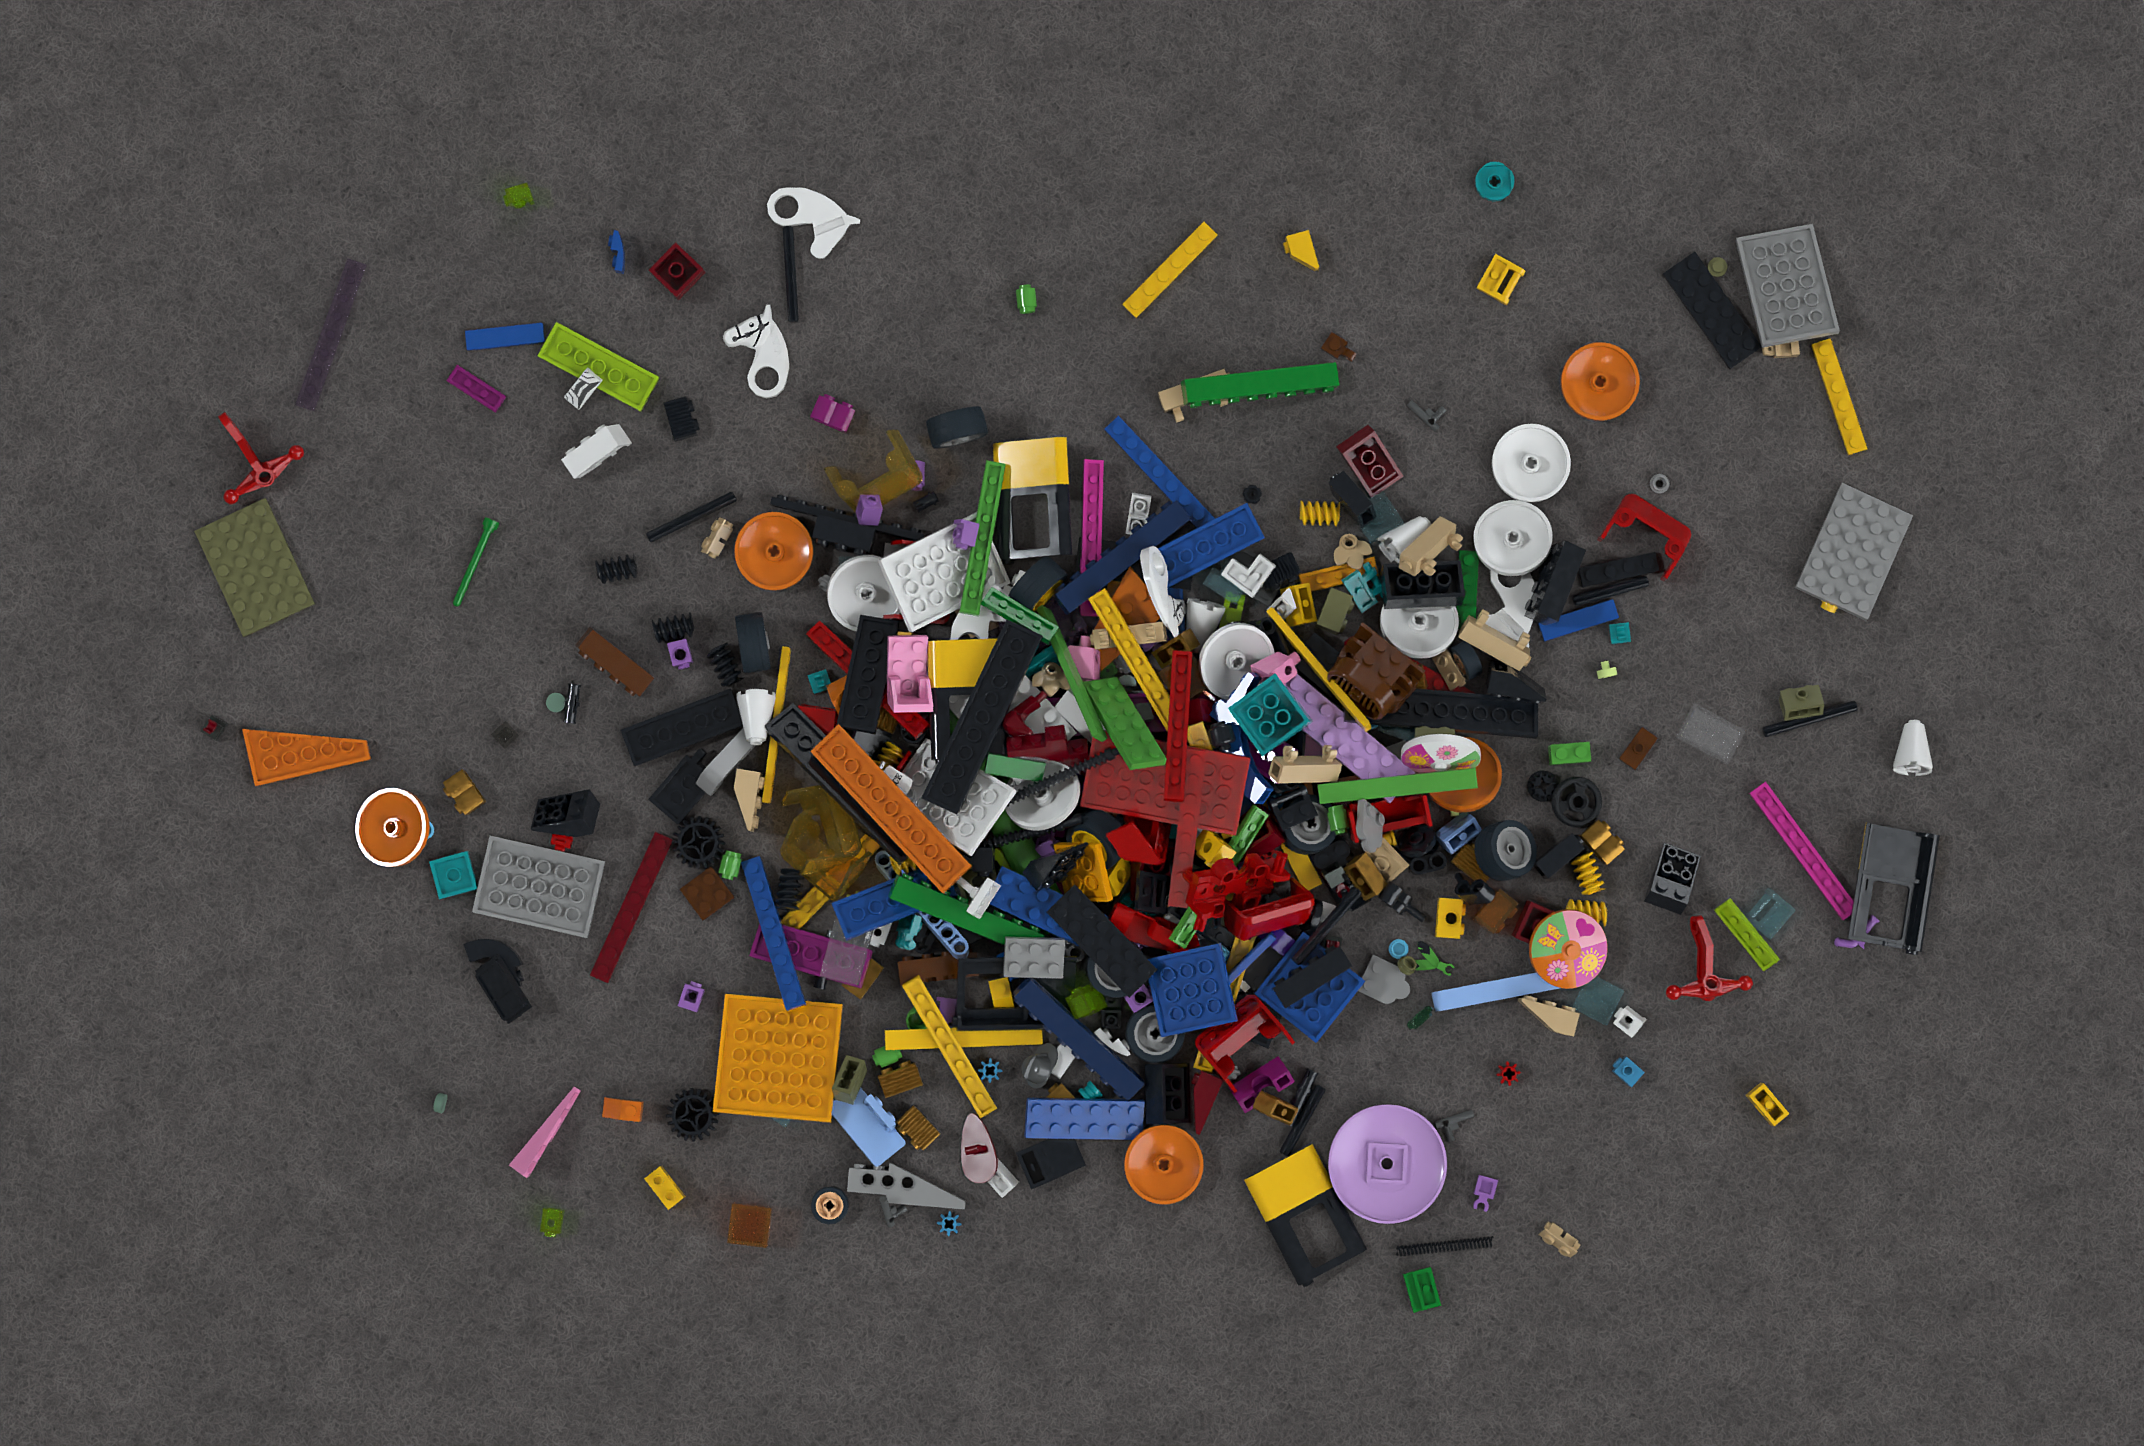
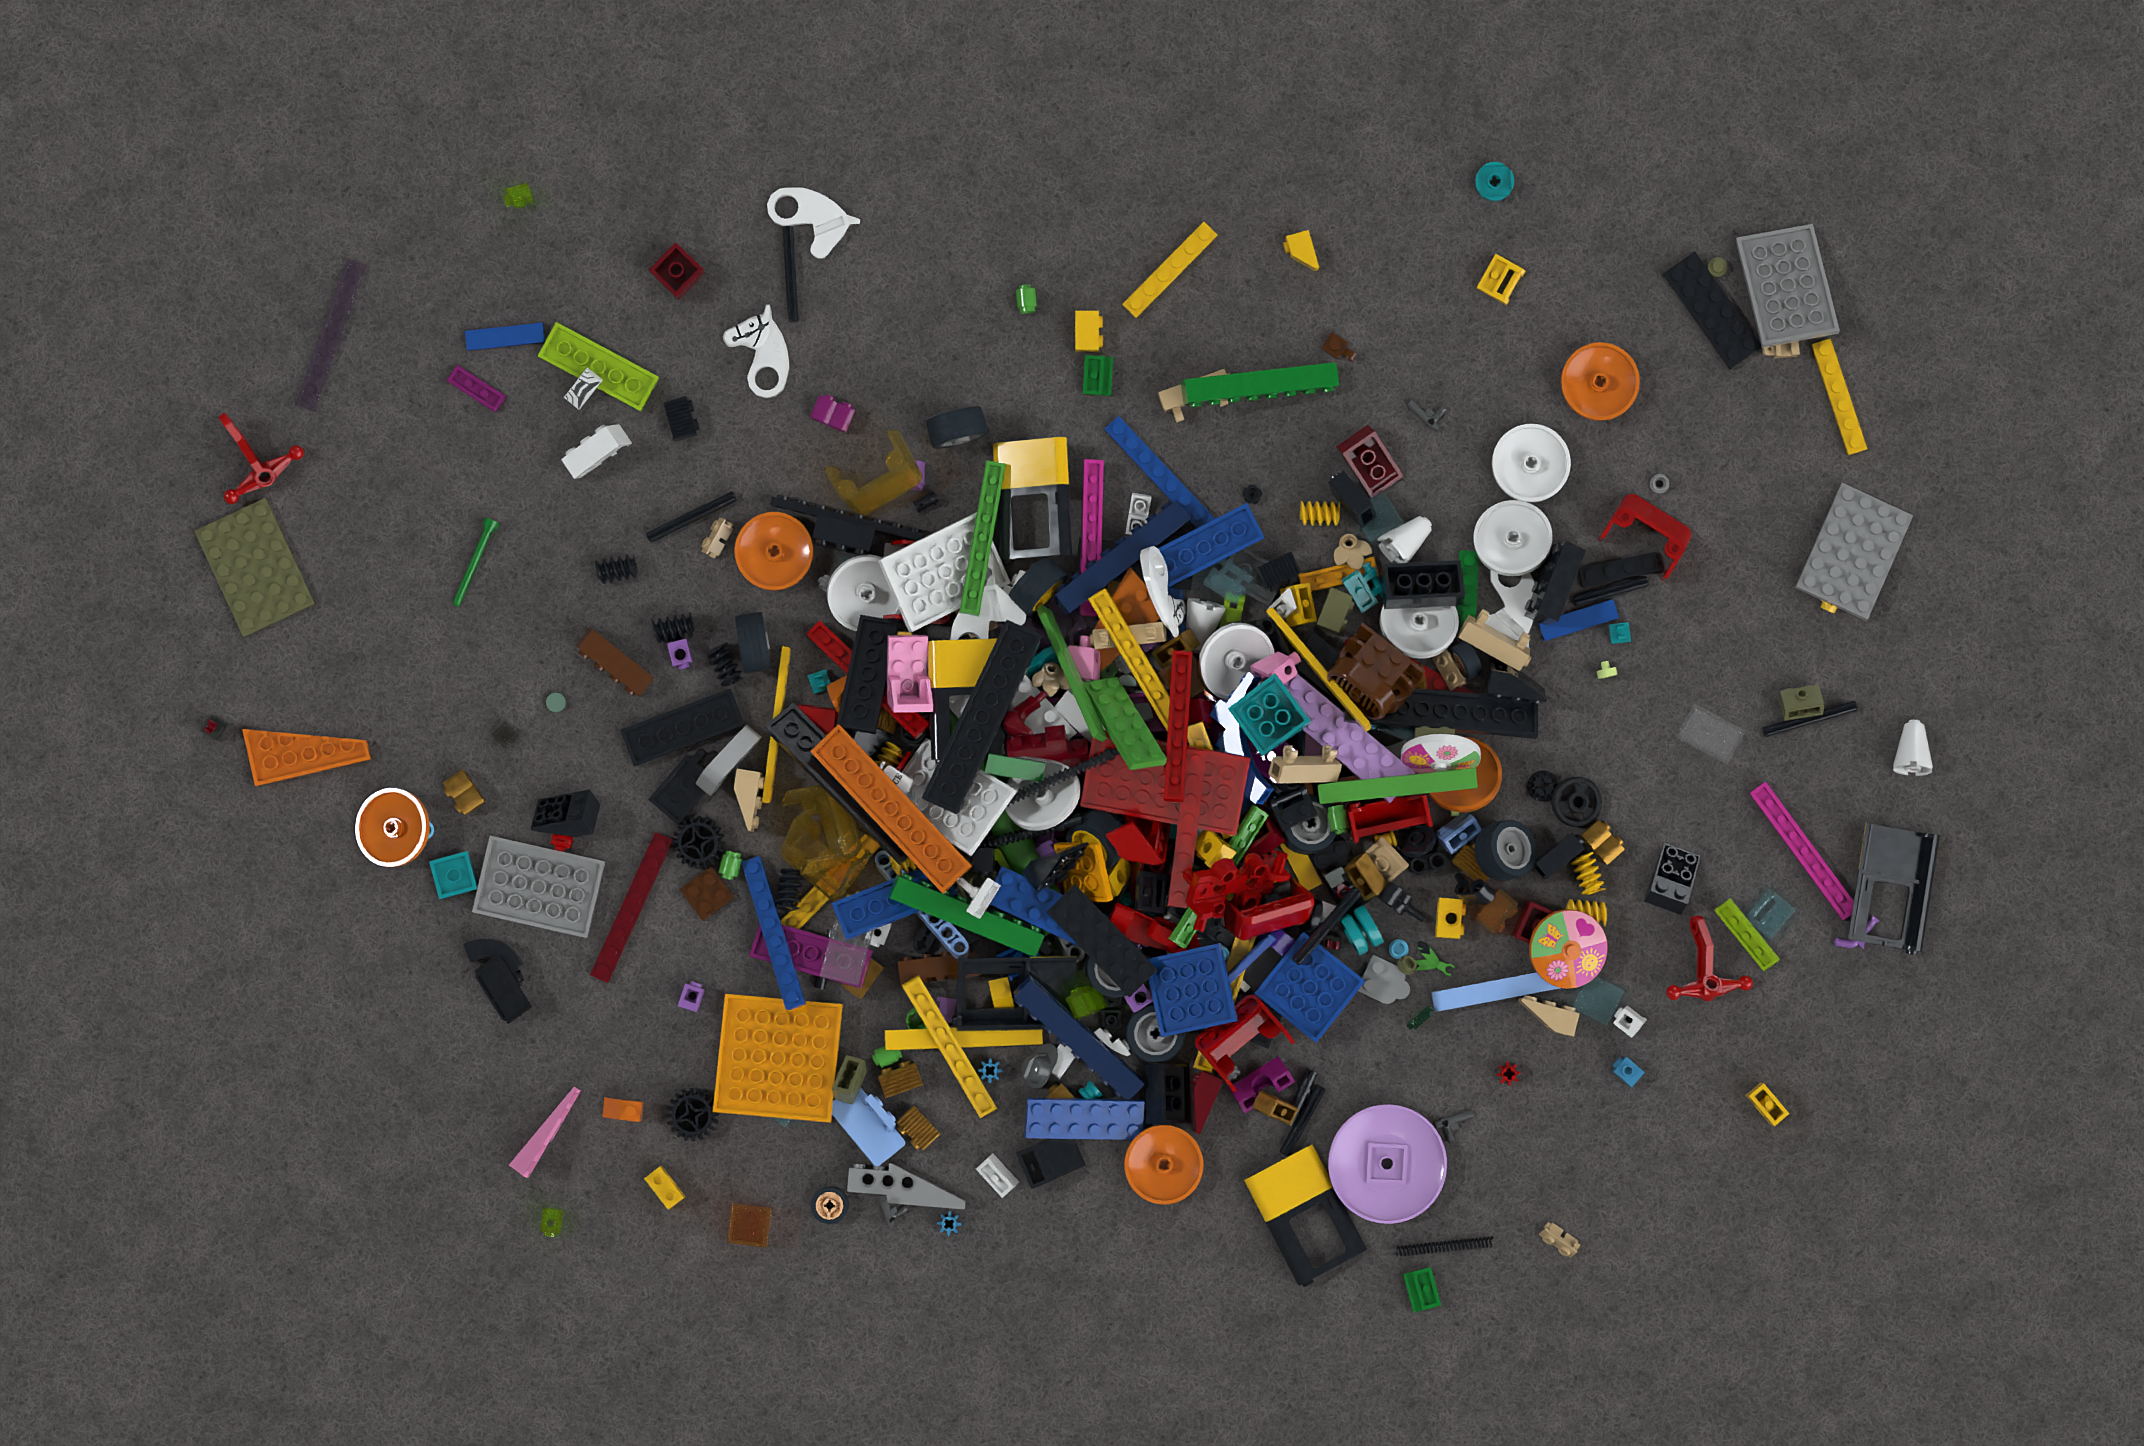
sand green tile [433,1093,448,1114] -> none
black pin [563,683,581,724] -> none
blue slope [608,230,625,274] -> none
white cone [737,689,776,745] -> none
medium lavender brick [856,494,883,526] -> none
teal plate [895,914,922,950] -> none
medium lavender brick [953,519,979,550] -> none
shield [961,1113,998,1183] -> none
green plate [981,587,1059,645] -> none
light grey plate [1003,937,1065,978] -> none
black head [1207,721,1236,751] -> none
white plate [1221,554,1276,598] -> none
black brick [1272,945,1352,1009] -> none
light grey plate [1356,799,1385,853] -> none
tan brick [1399,516,1463,576] -> none
medium lavender plate [1473,1175,1498,1212] -> none
bright green brick [1548,742,1591,765] -> none
reddish brown plate [1619,727,1658,770] -> none
none -> yellow brick [1075,311,1103,352]
none -> green plate [1083,355,1113,396]
none -> teal wheel [1339,905,1384,956]

